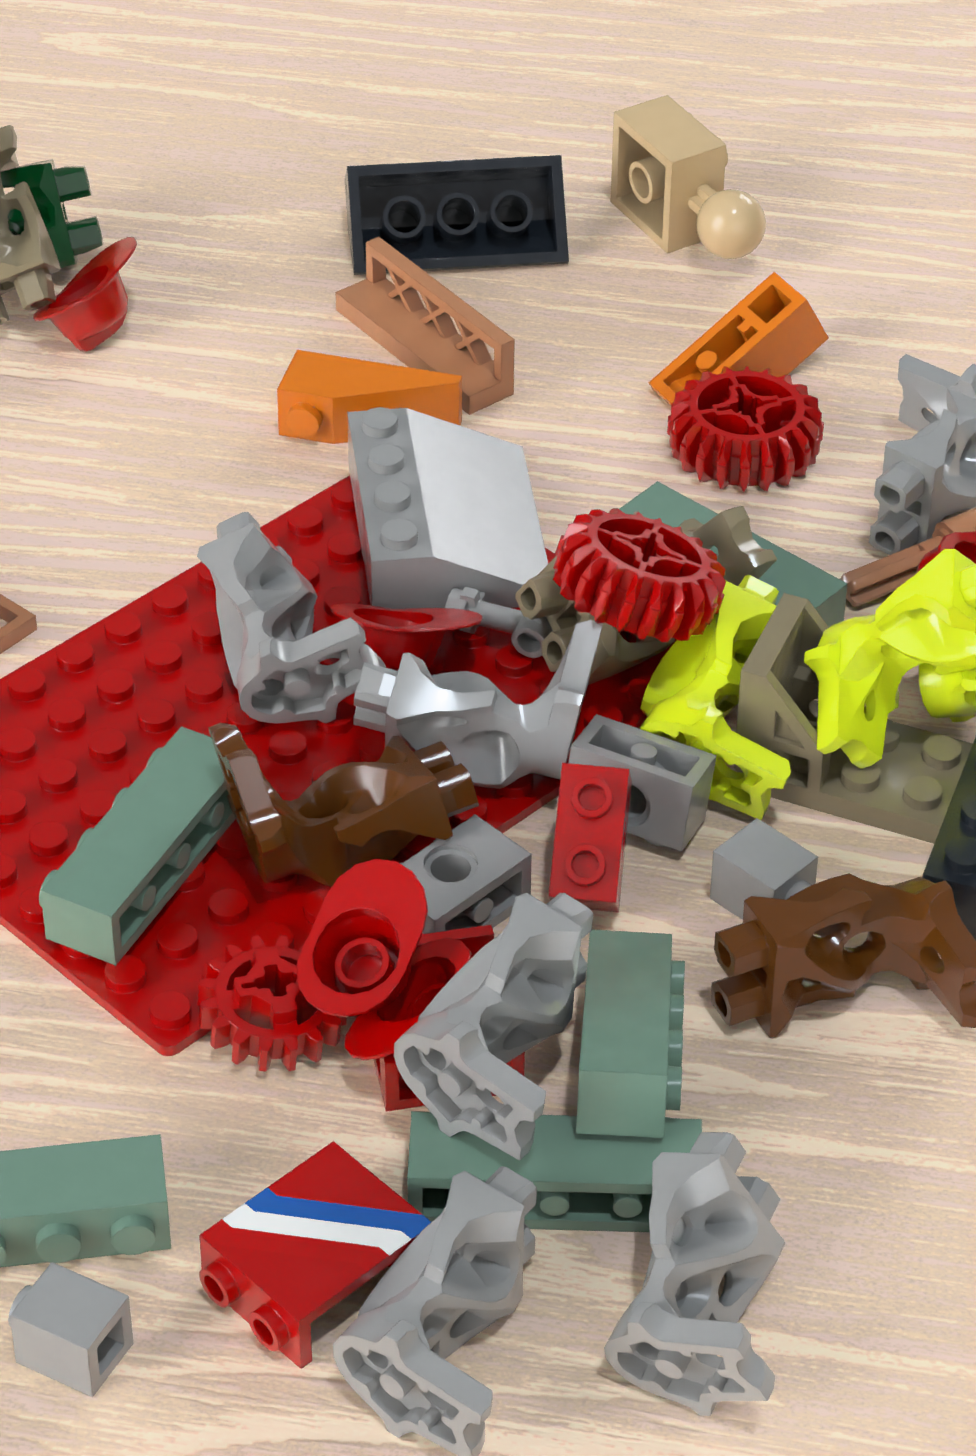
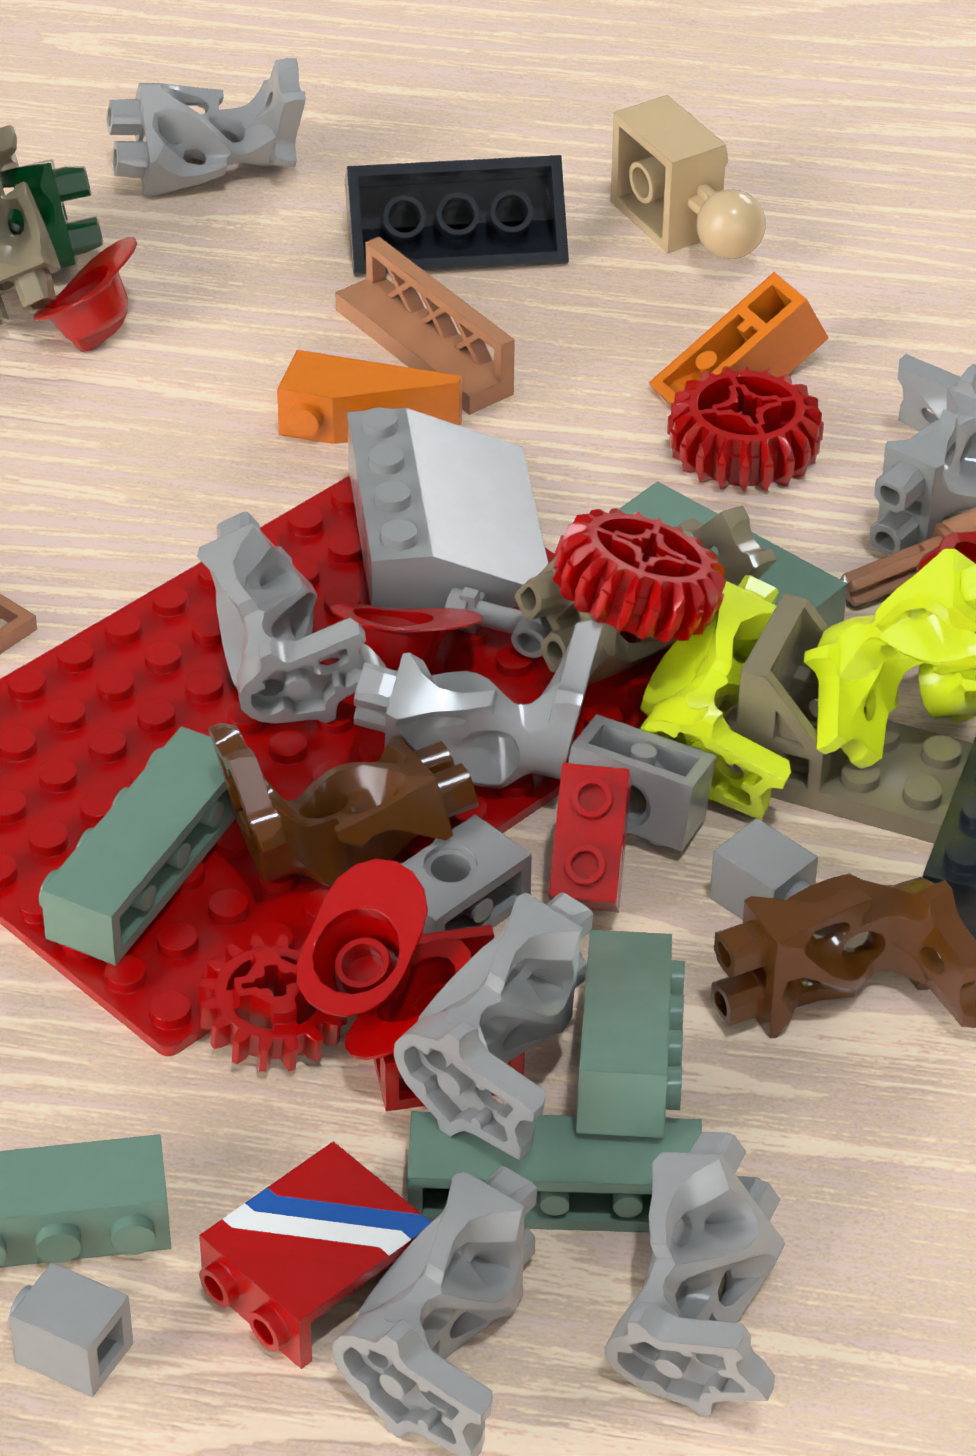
none -> light grey hips [107,58,306,197]

